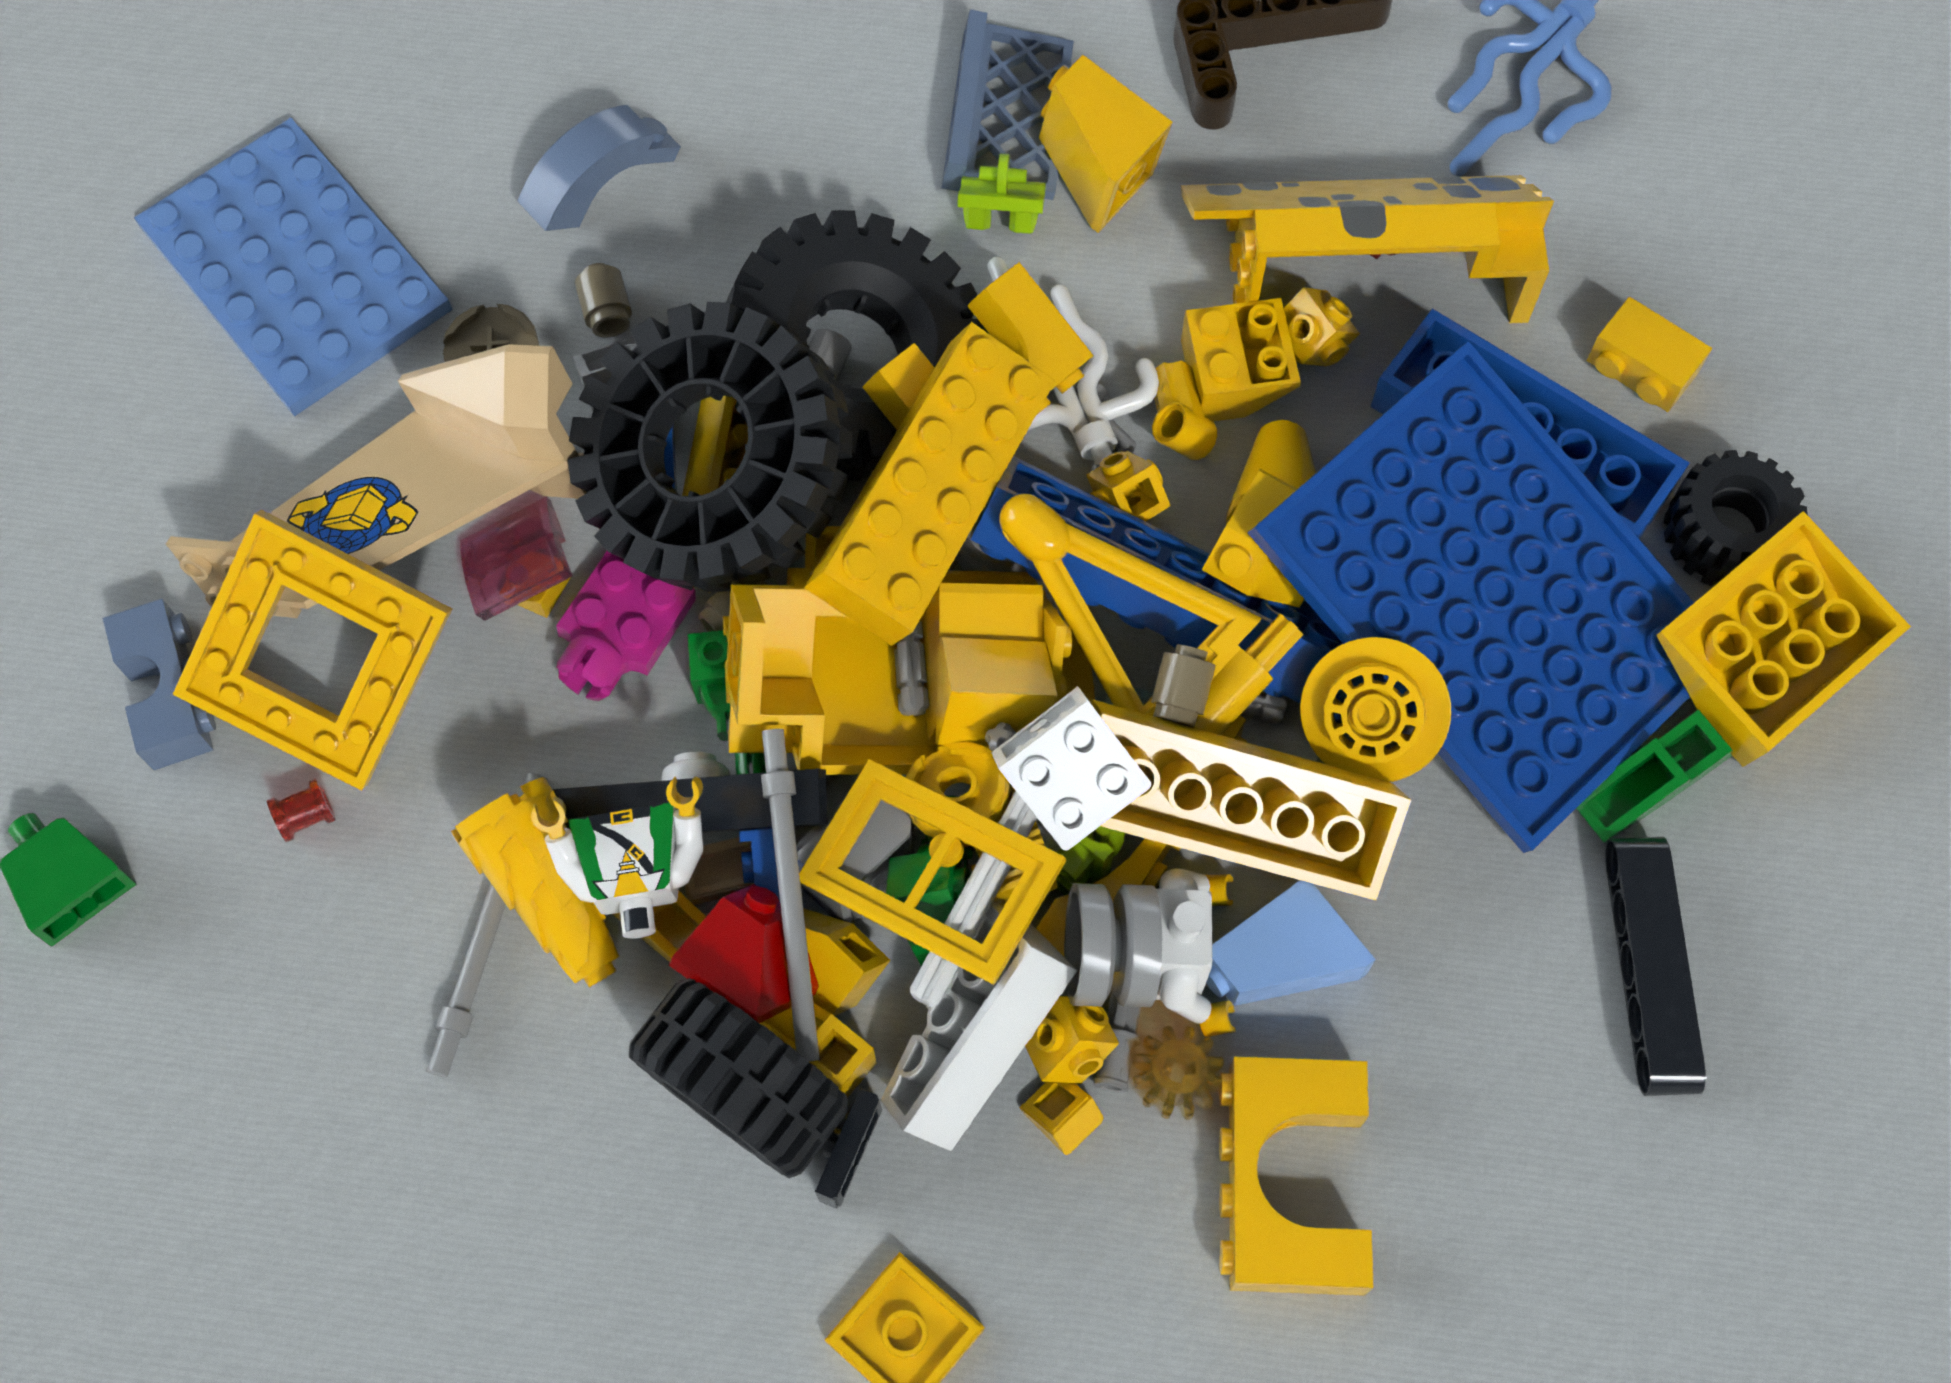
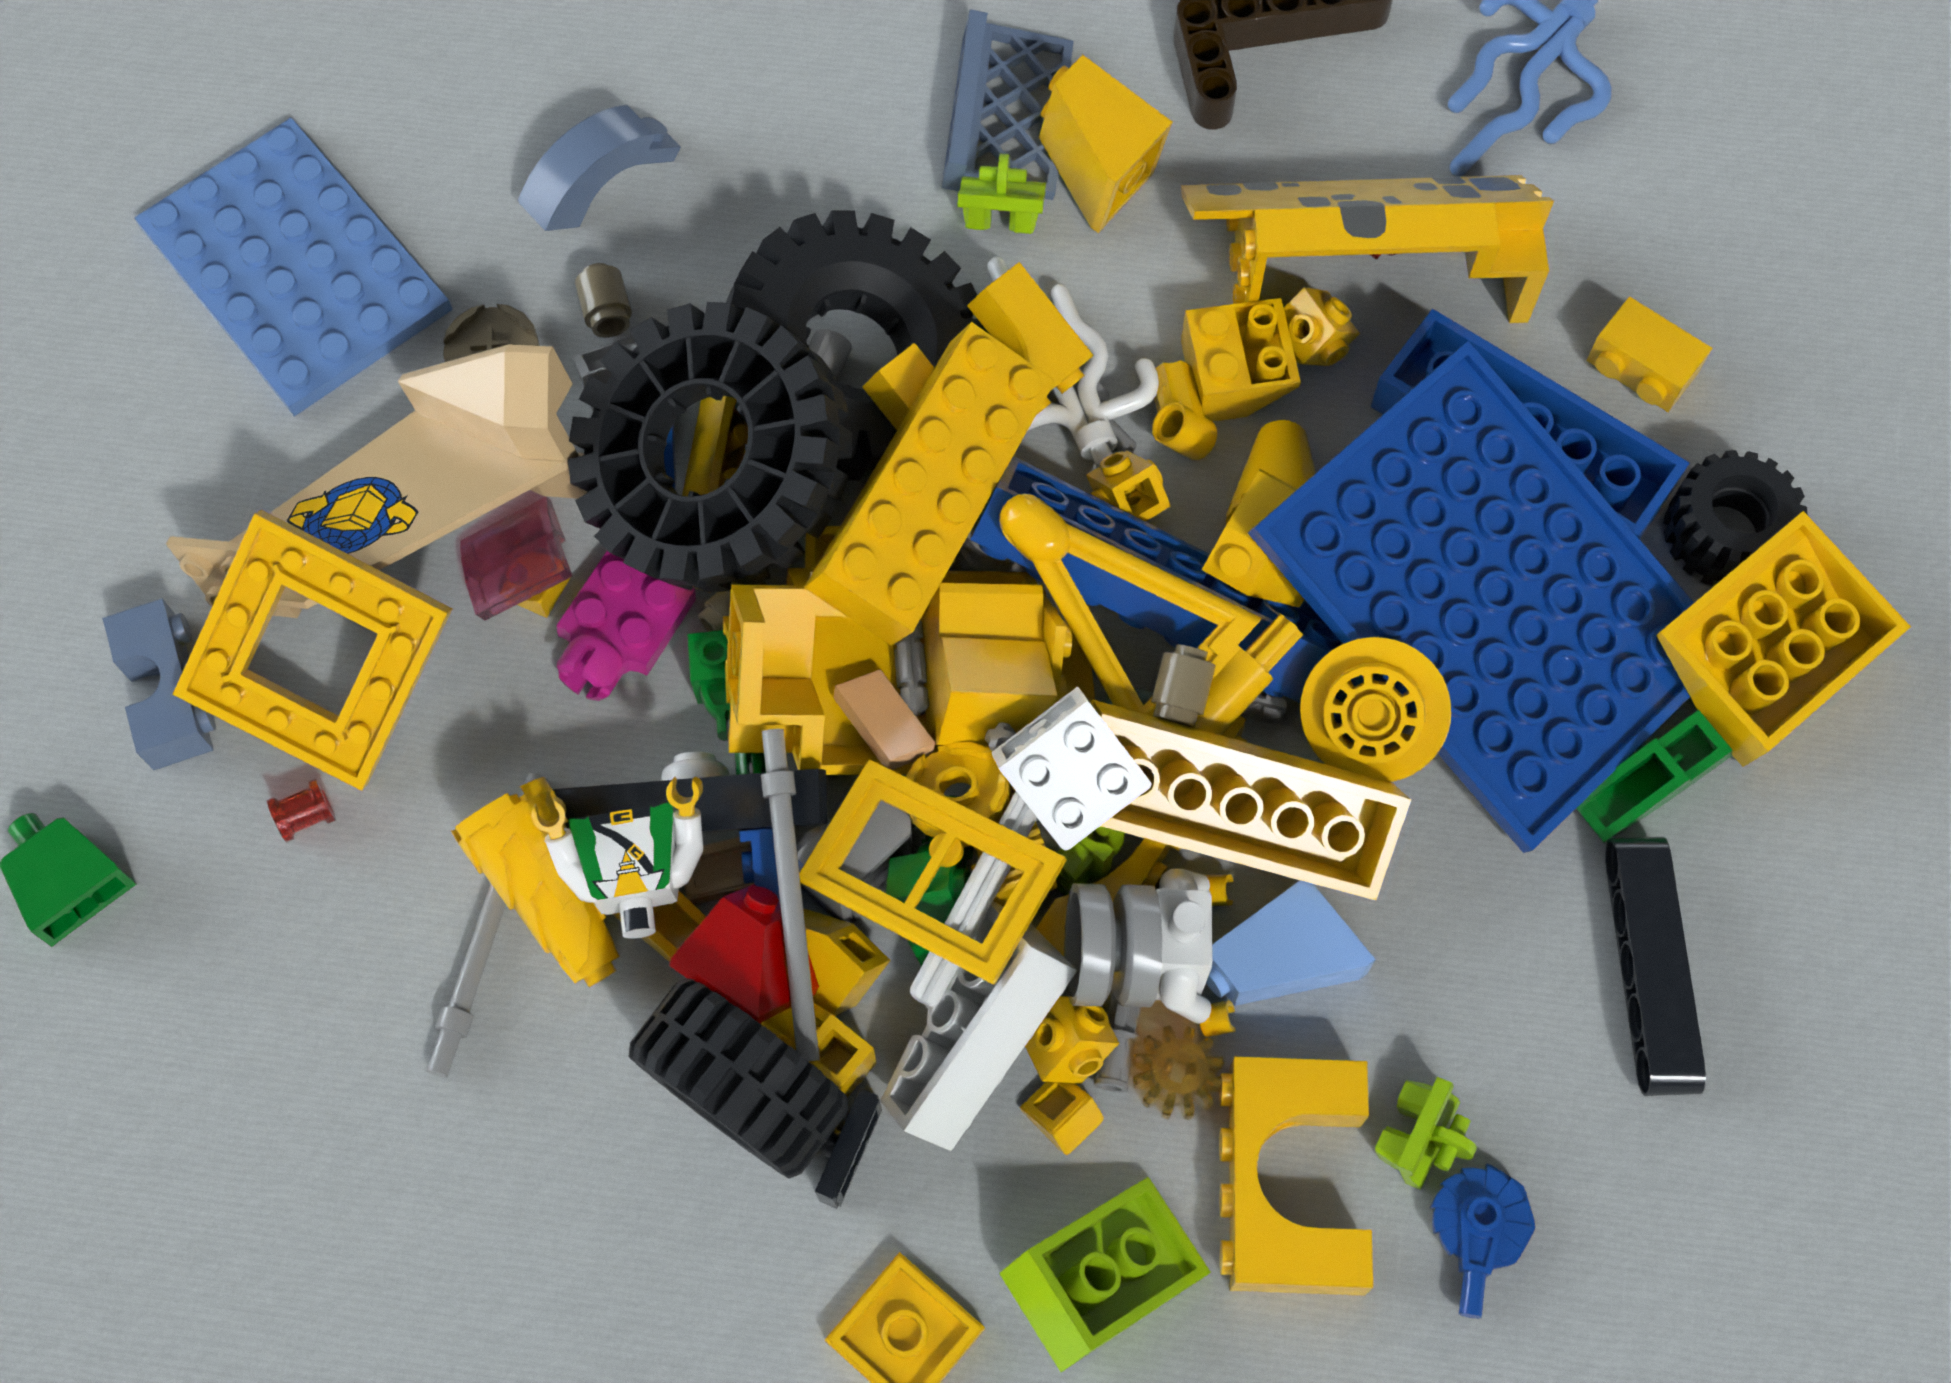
none -> light nougat tile [833,670,935,770]
none -> lime slope [999,1176,1211,1372]
none -> lime hips [1375,1077,1477,1190]
none -> blue piece [1430,1163,1536,1319]

